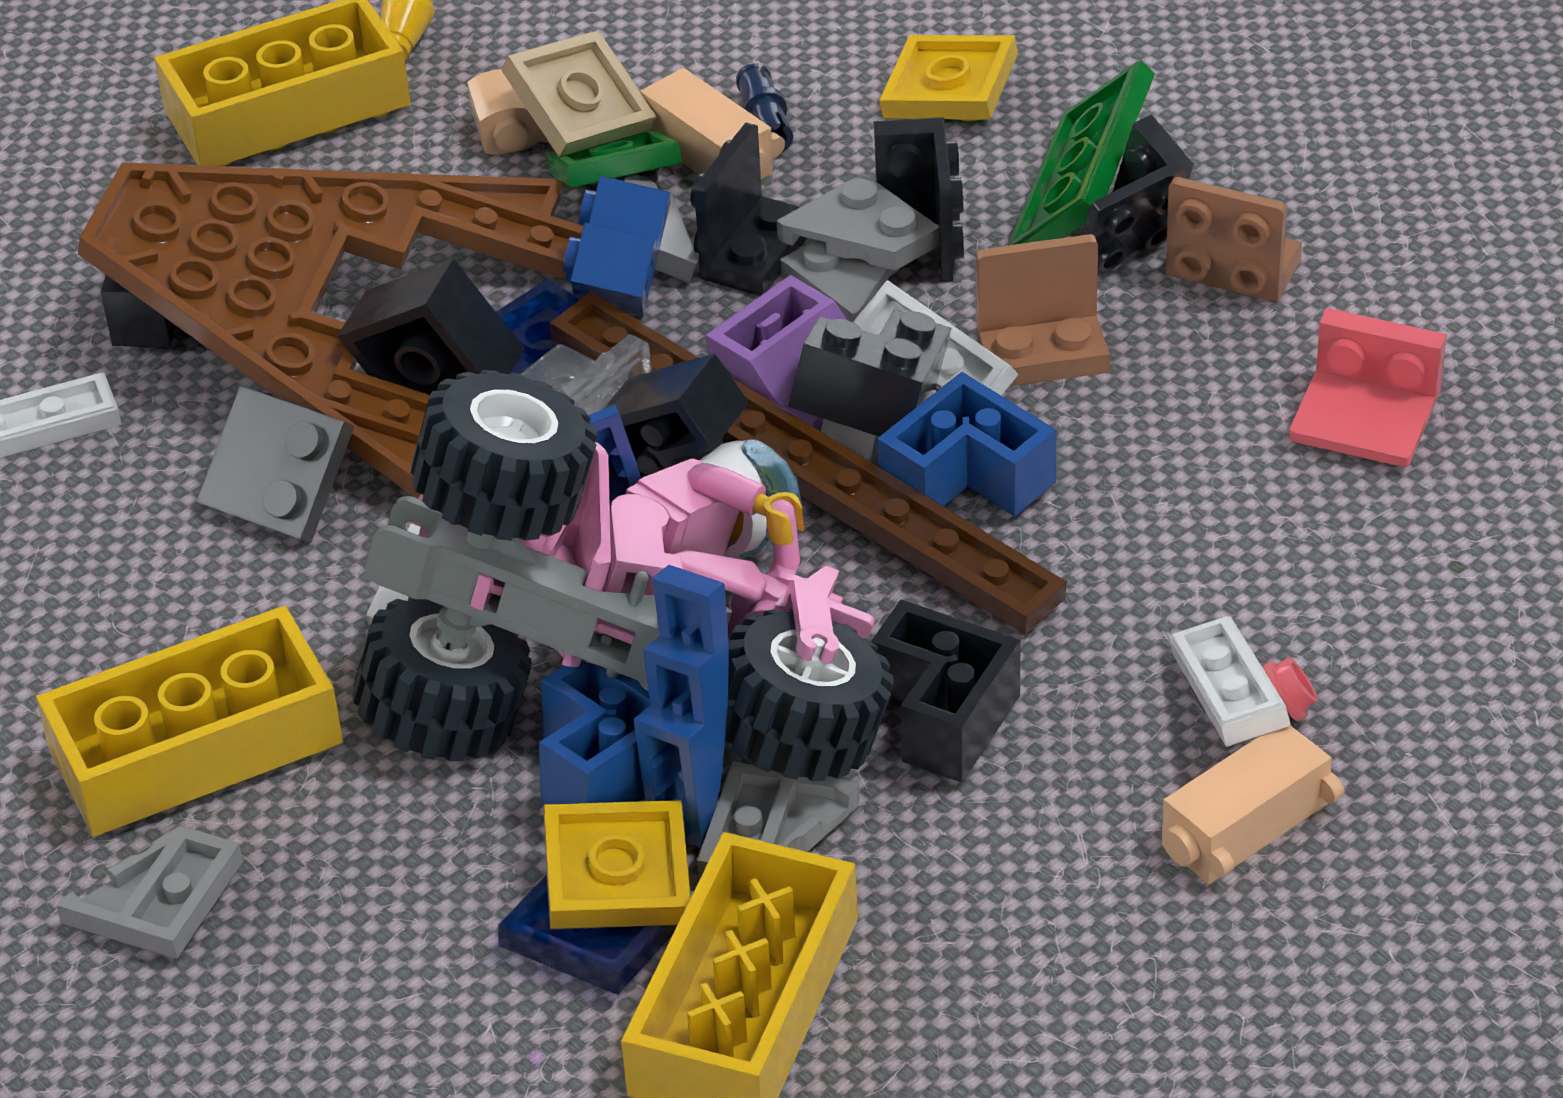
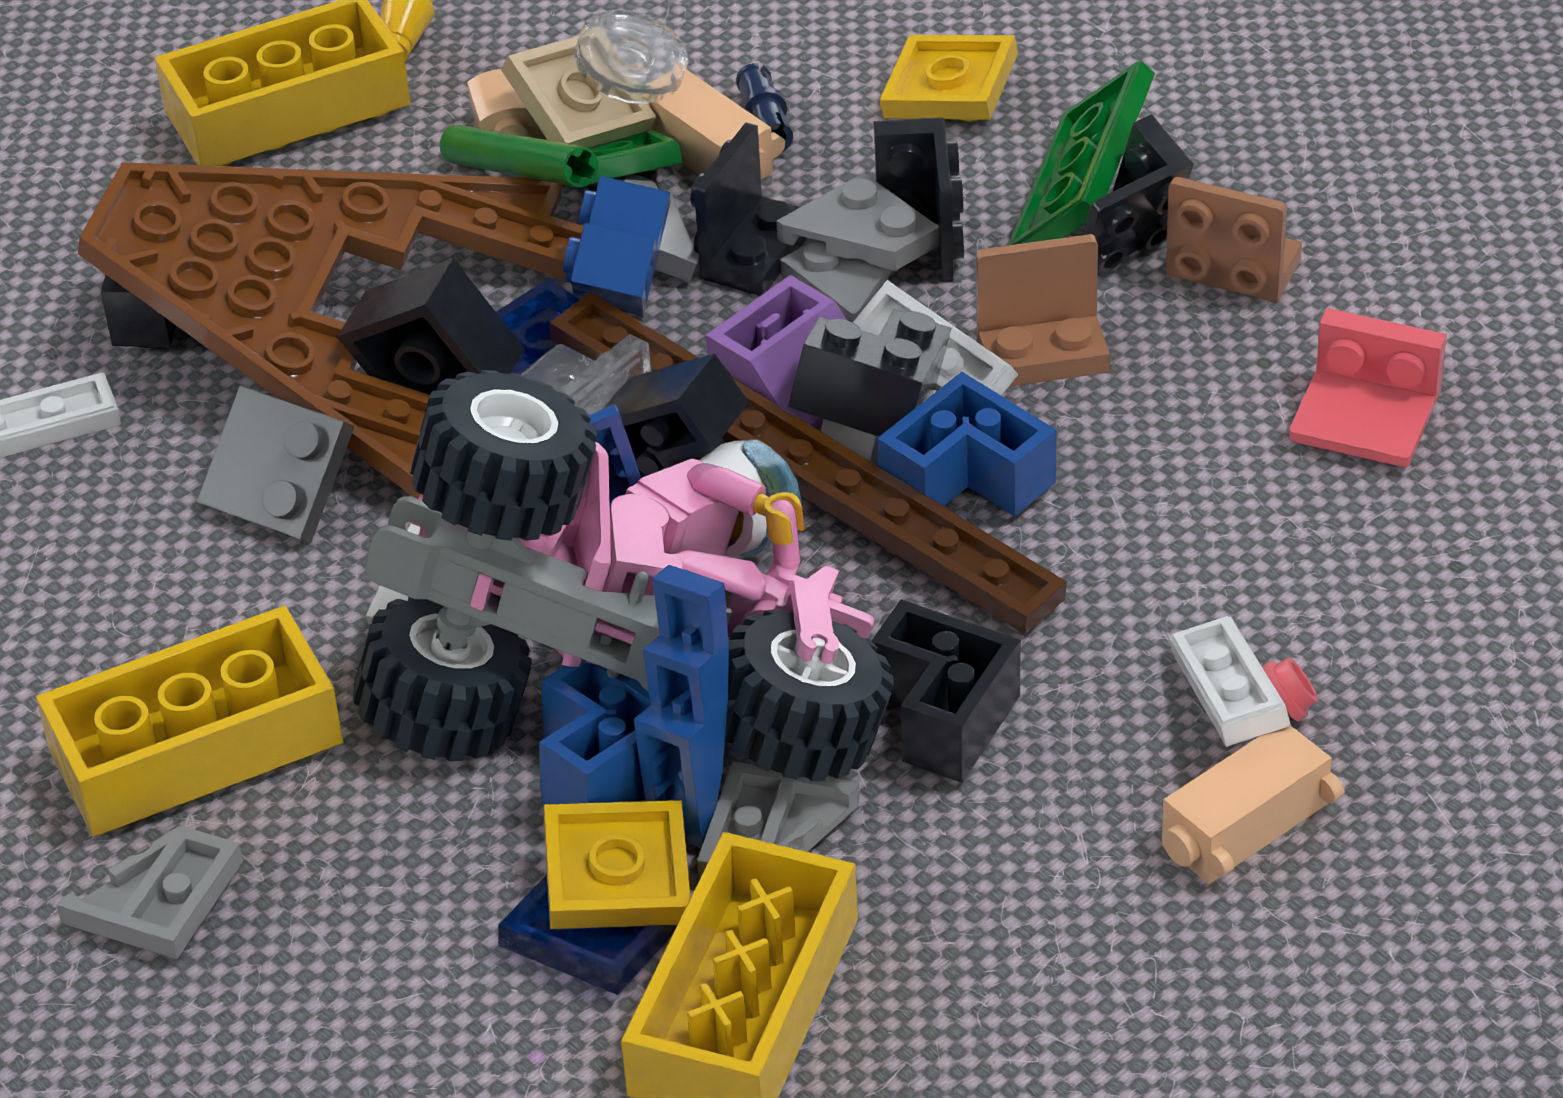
none -> green piece [440,125,598,188]
none -> clear tile [574,10,689,103]

